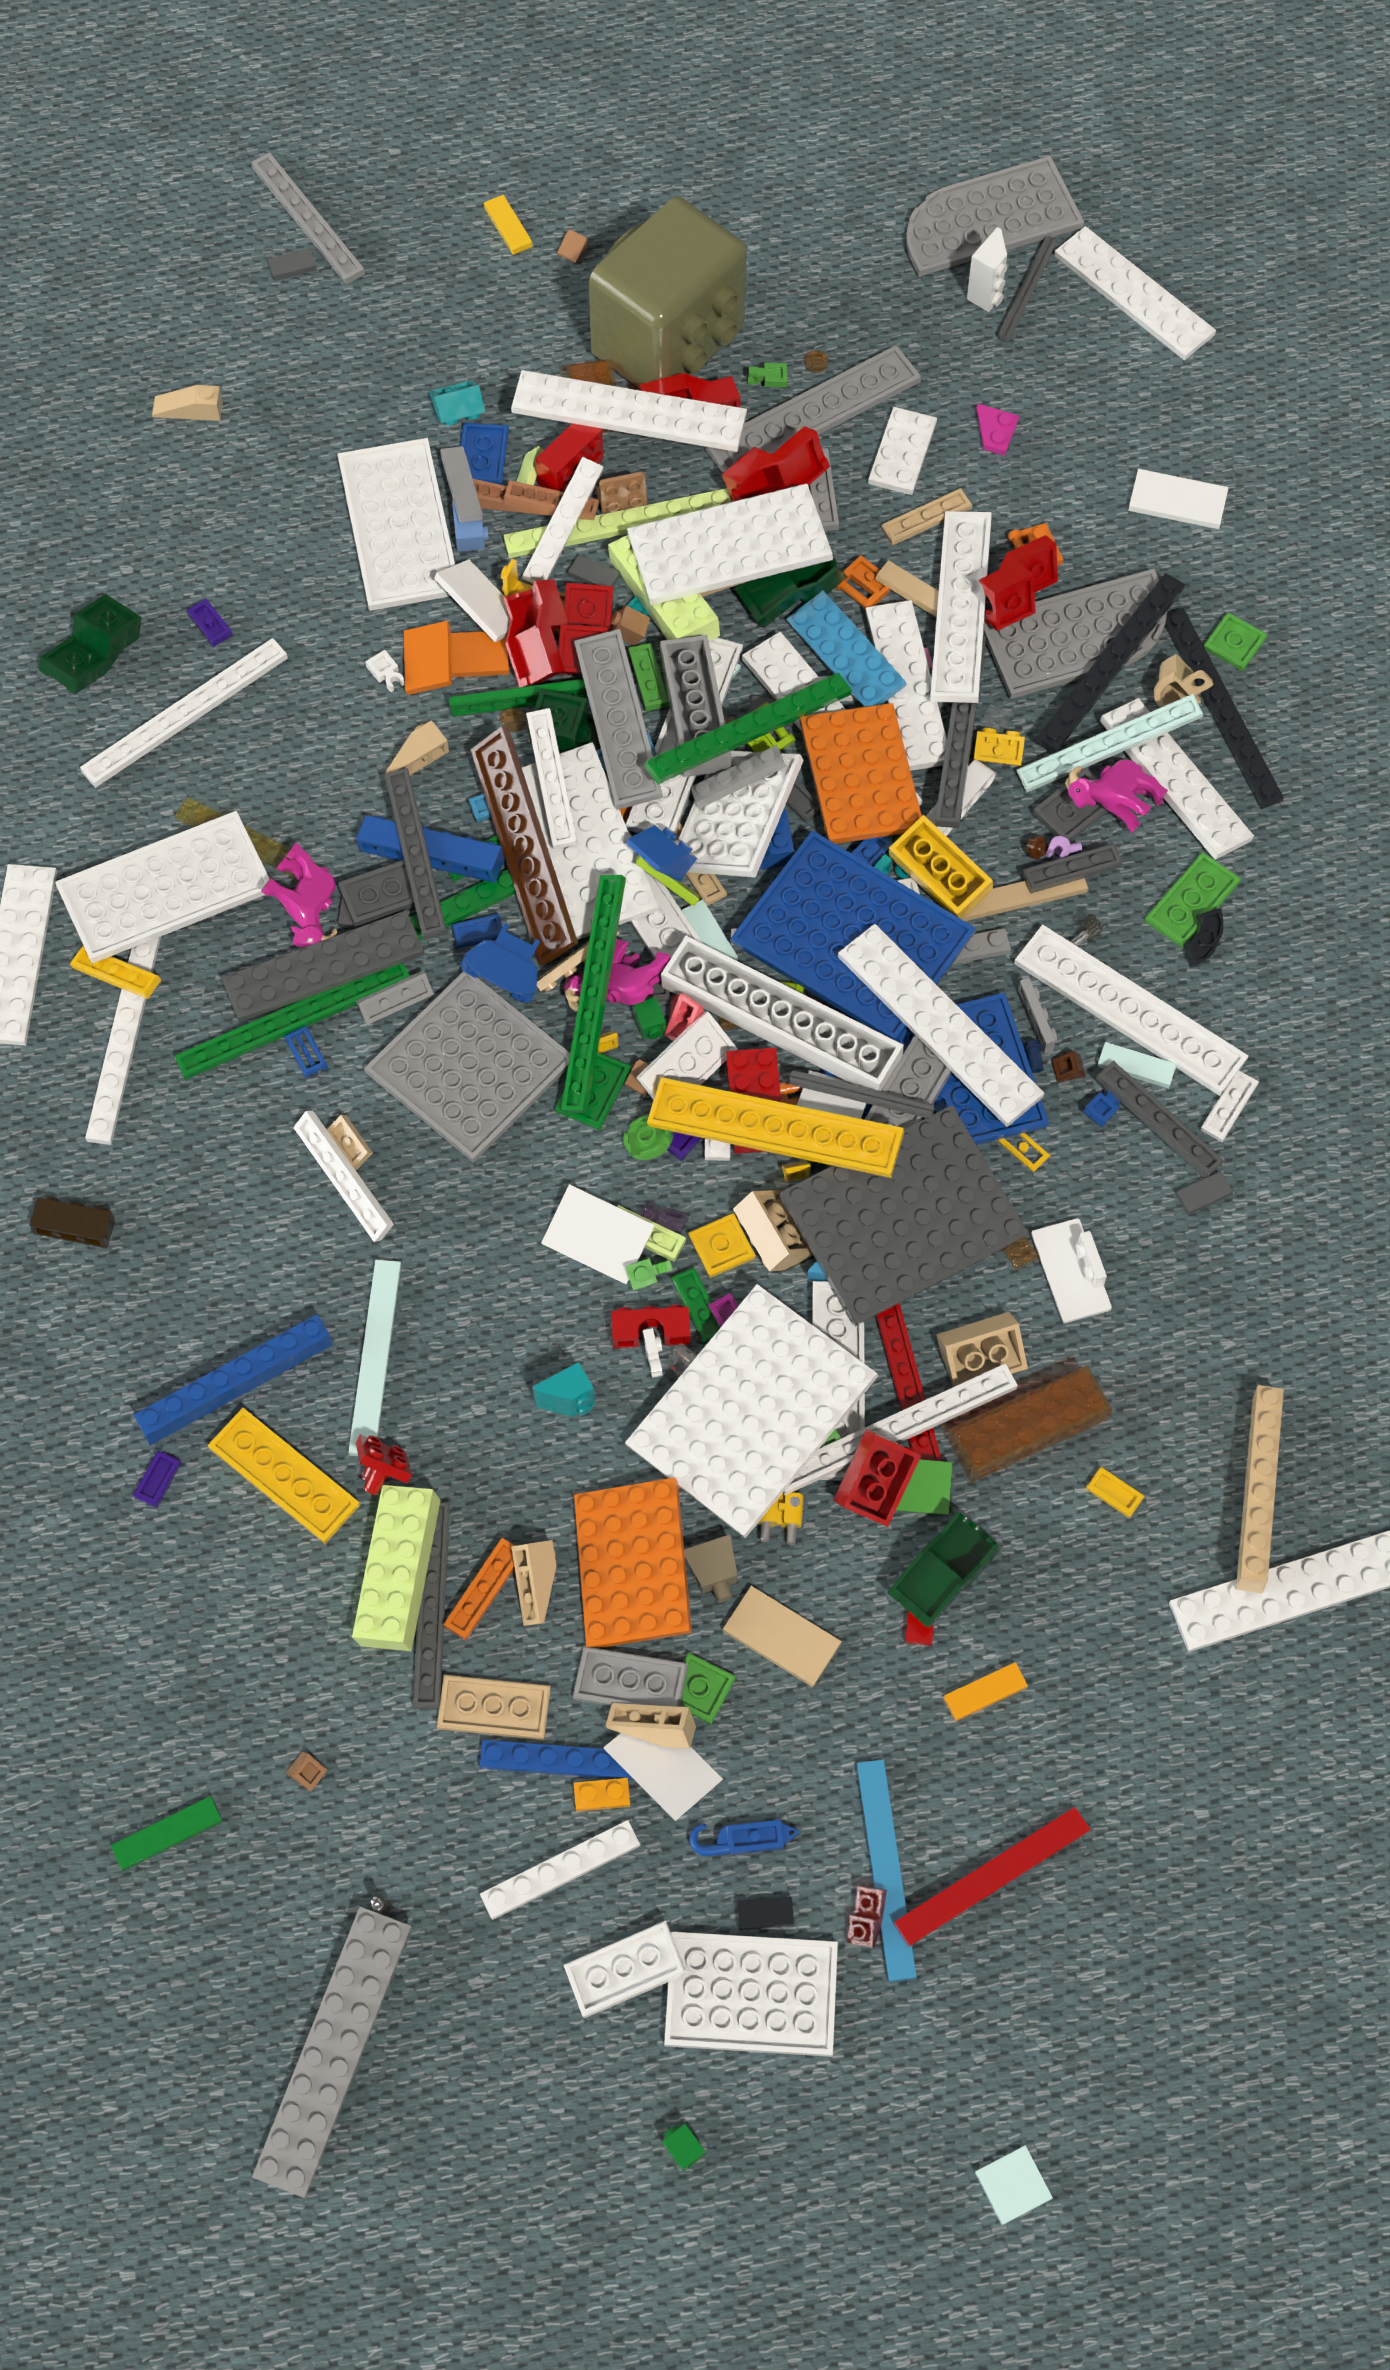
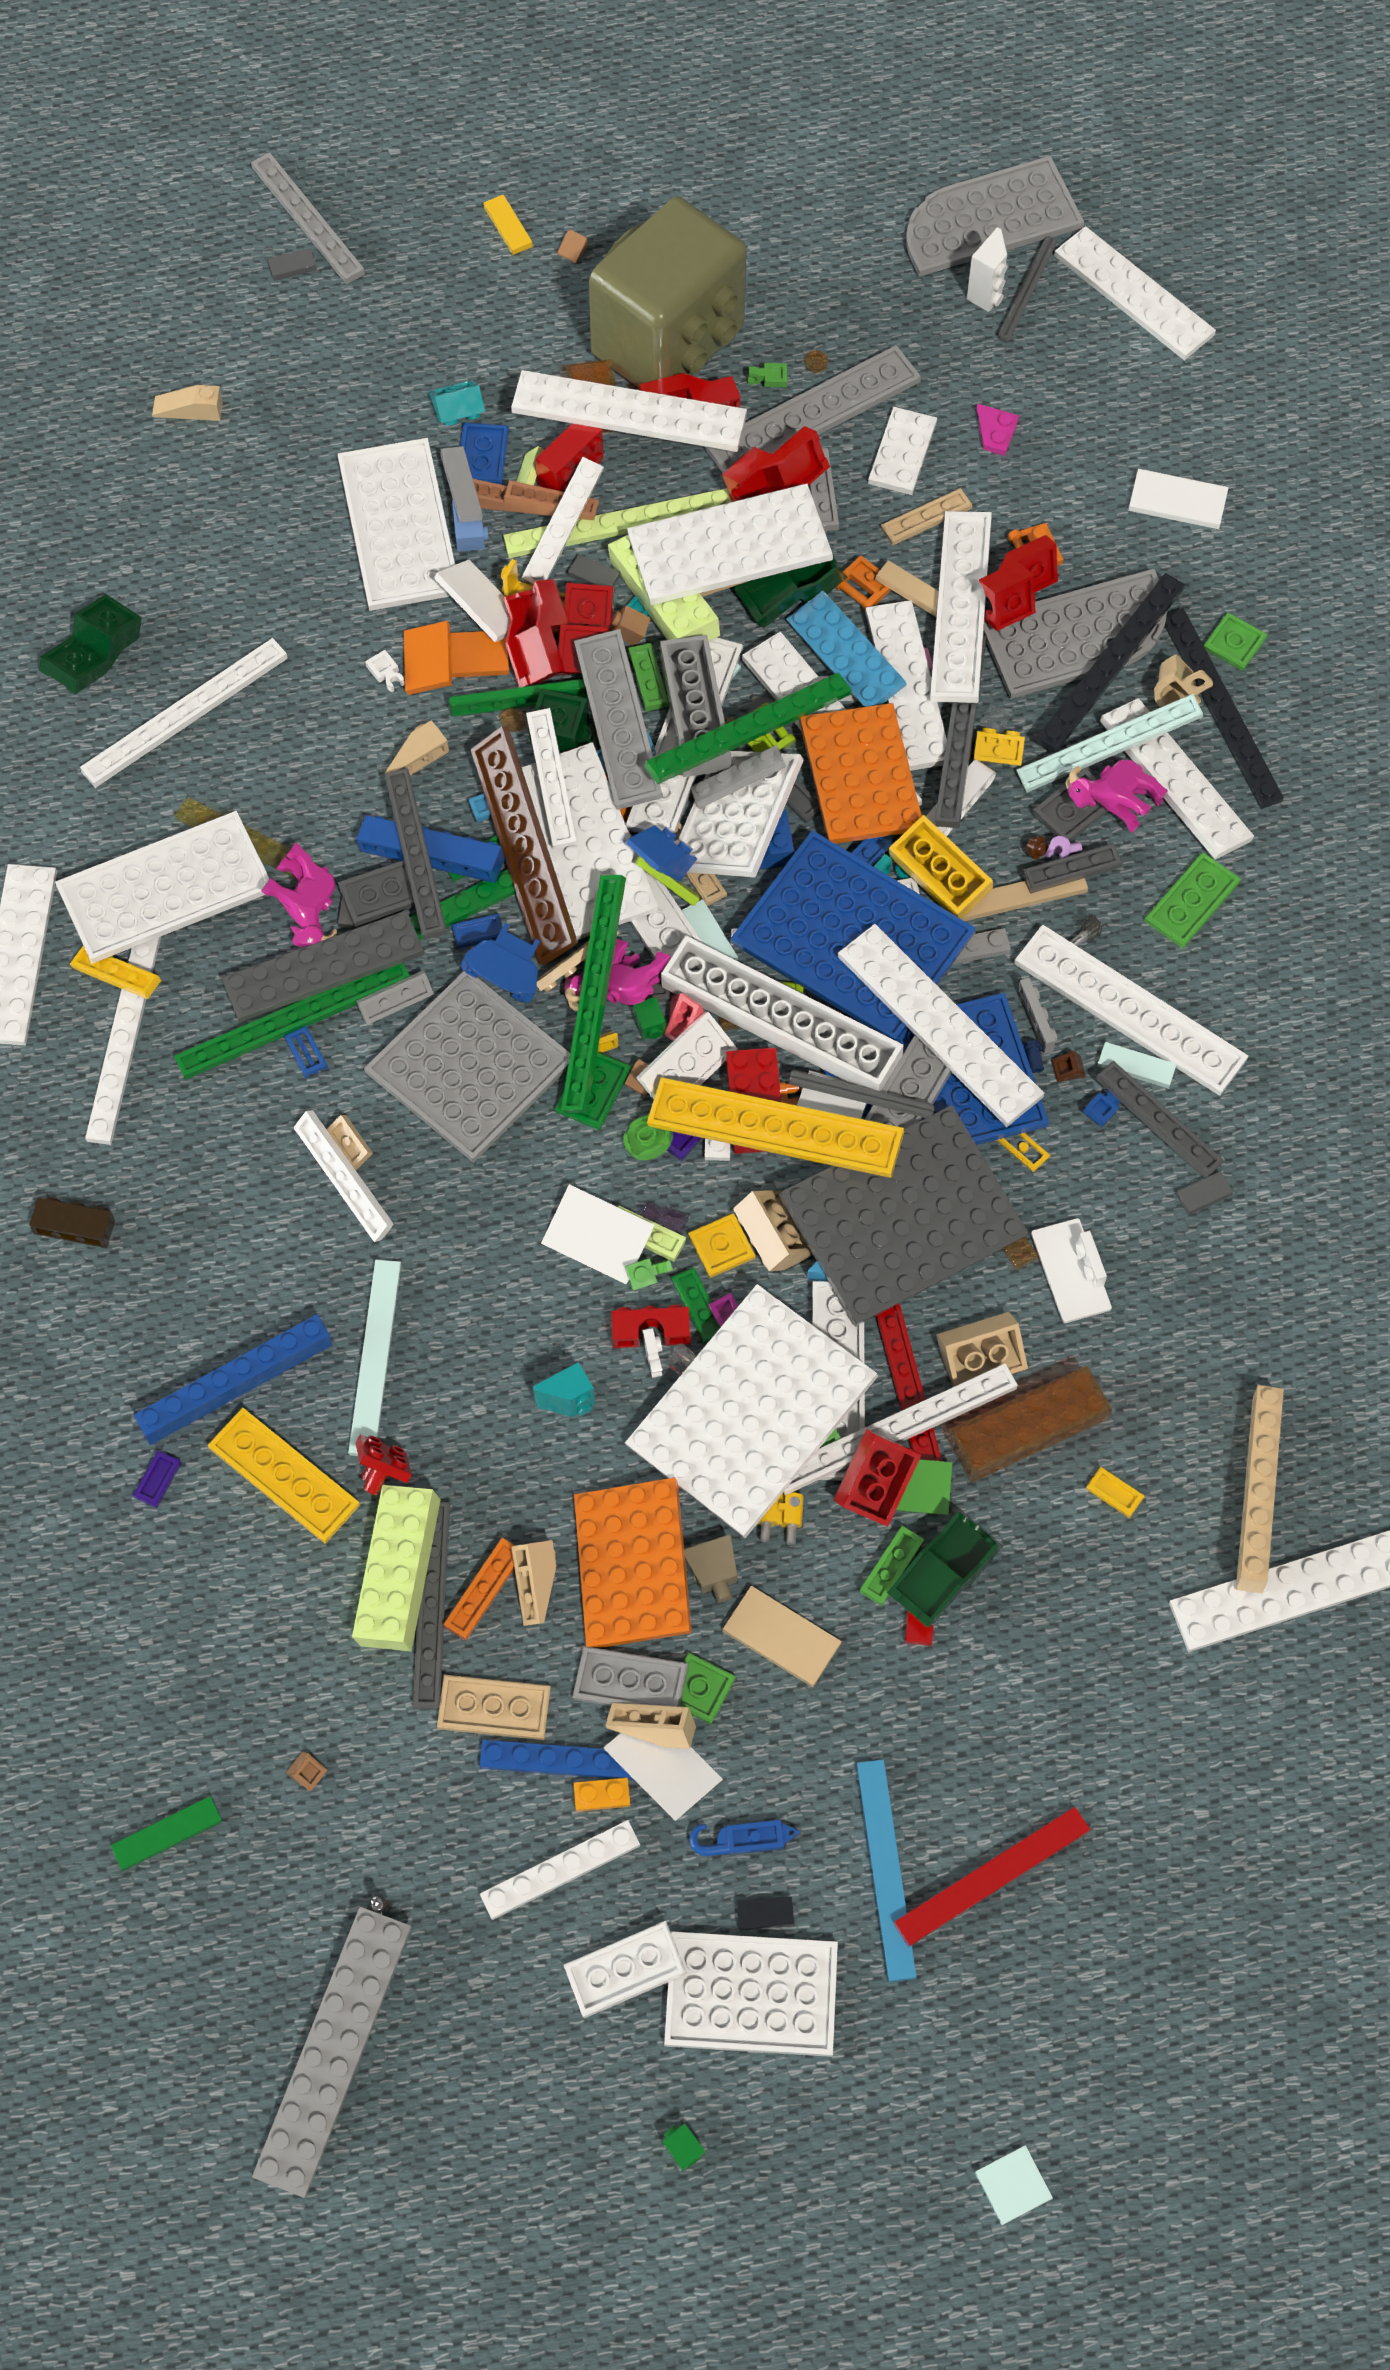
dark purple plate [187,599,233,647] -> none
medium nougat bracket [596,472,647,514] -> none
yellow slope [782,1161,811,1182] -> none
clear red slope [847,1885,887,1948] -> none
light orange tile [943,1662,1028,1722] -> none
black tile [1183,908,1224,968] -> none
white tile [1200,1071,1259,1142] -> none
none -> bright green plate [860,1526,925,1606]

